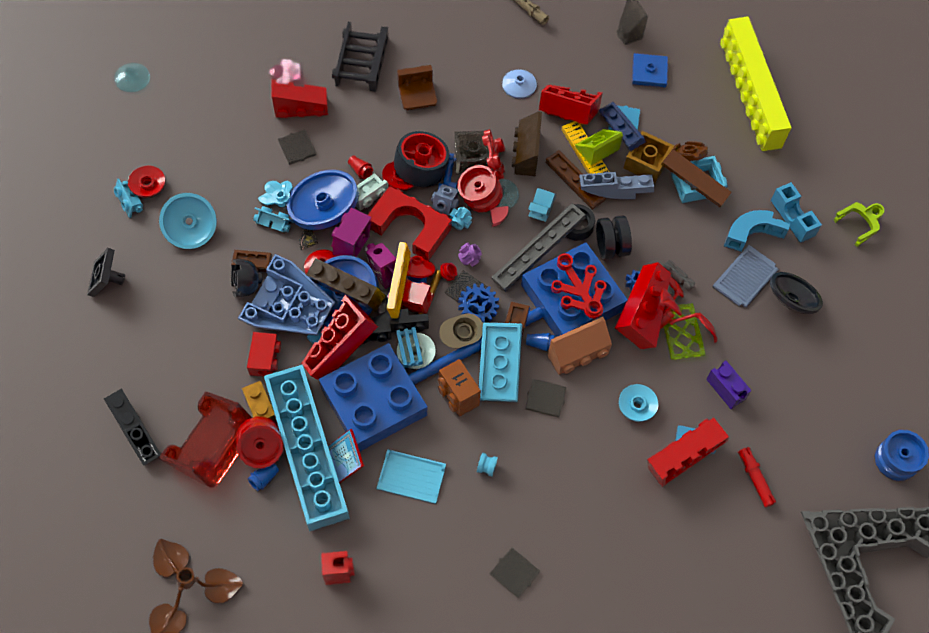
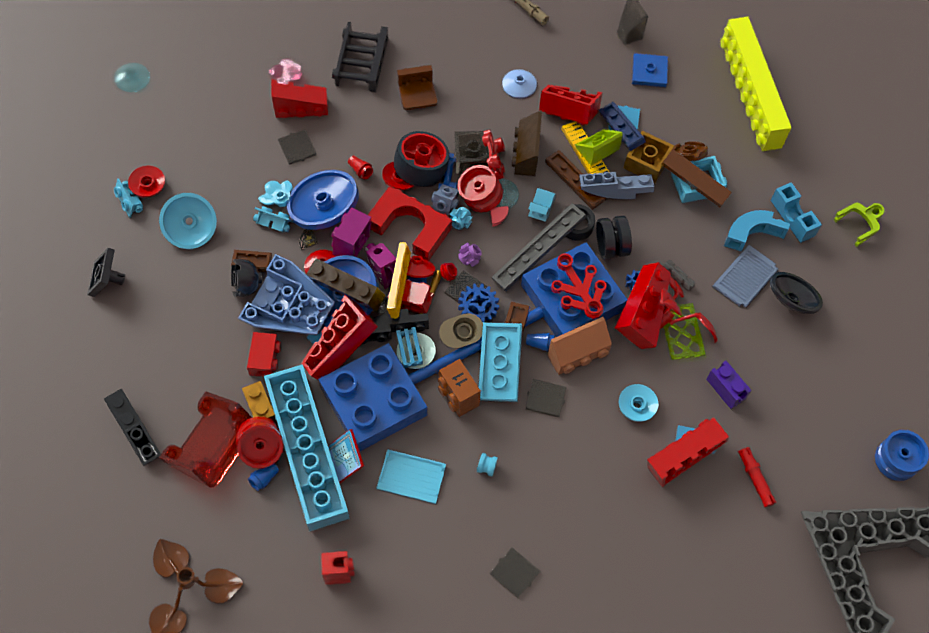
light aqua bracket [356,173,388,211] -> none

